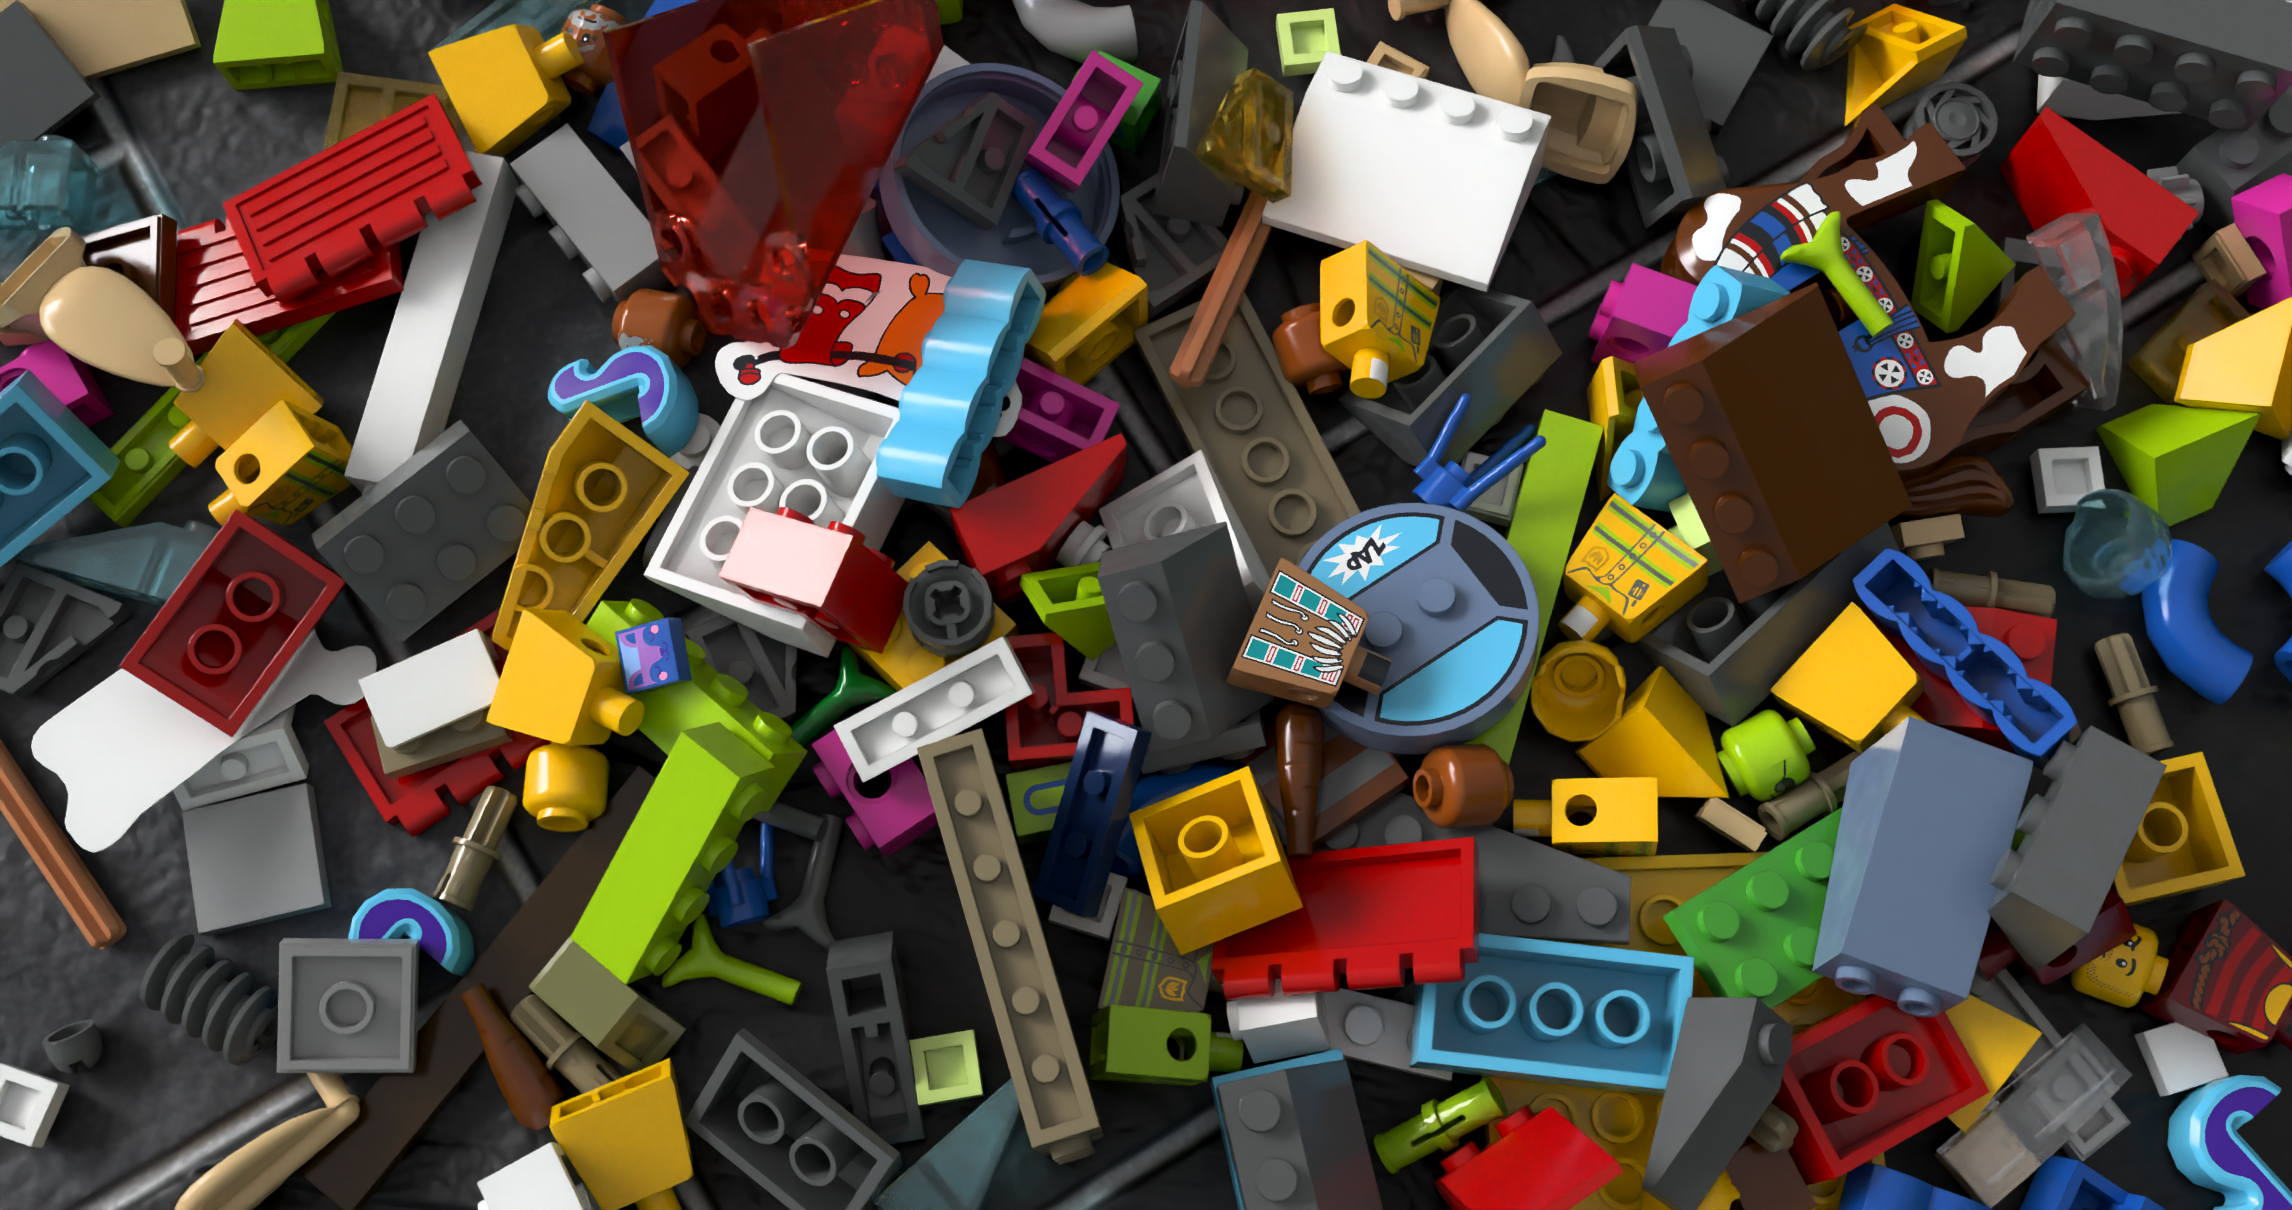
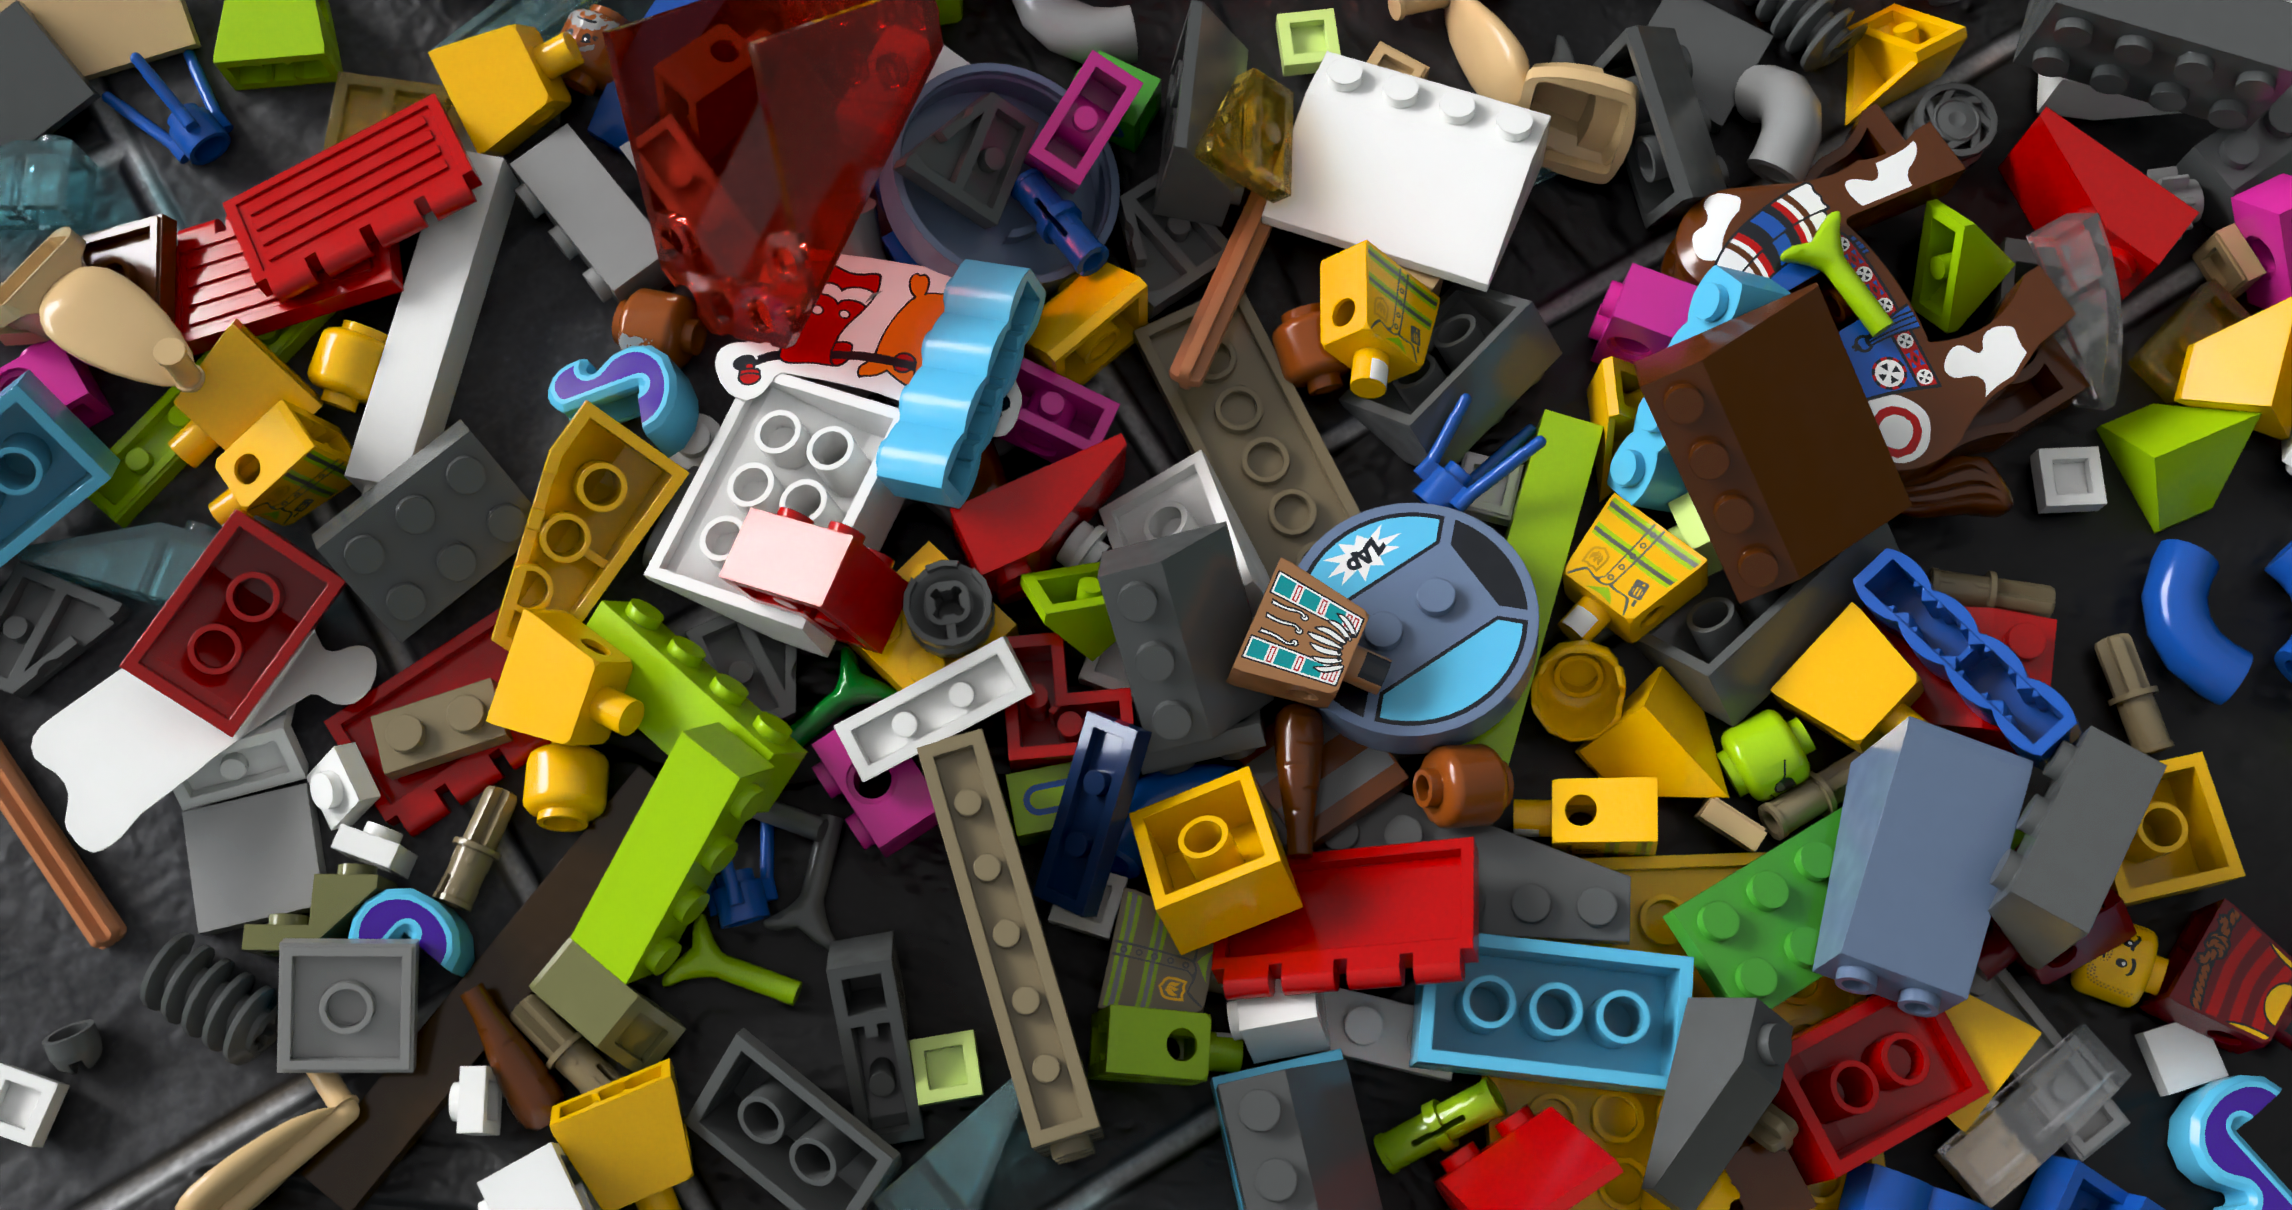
white panel [358,629,500,748] -> none
blue tile [615,617,692,694] -> none
tan plate [1890,514,1965,561] -> none
clear light blue hair [2063,489,2172,600] -> none
none -> blue plant [102,49,234,165]
none -> olive slope [241,863,398,958]
none -> white plate [306,742,381,831]
none -> yellow head [307,320,388,413]
none -> white plate [331,821,418,879]
none -> white plate [449,1066,502,1136]
none -> light grey cylinder [1735,65,1822,184]

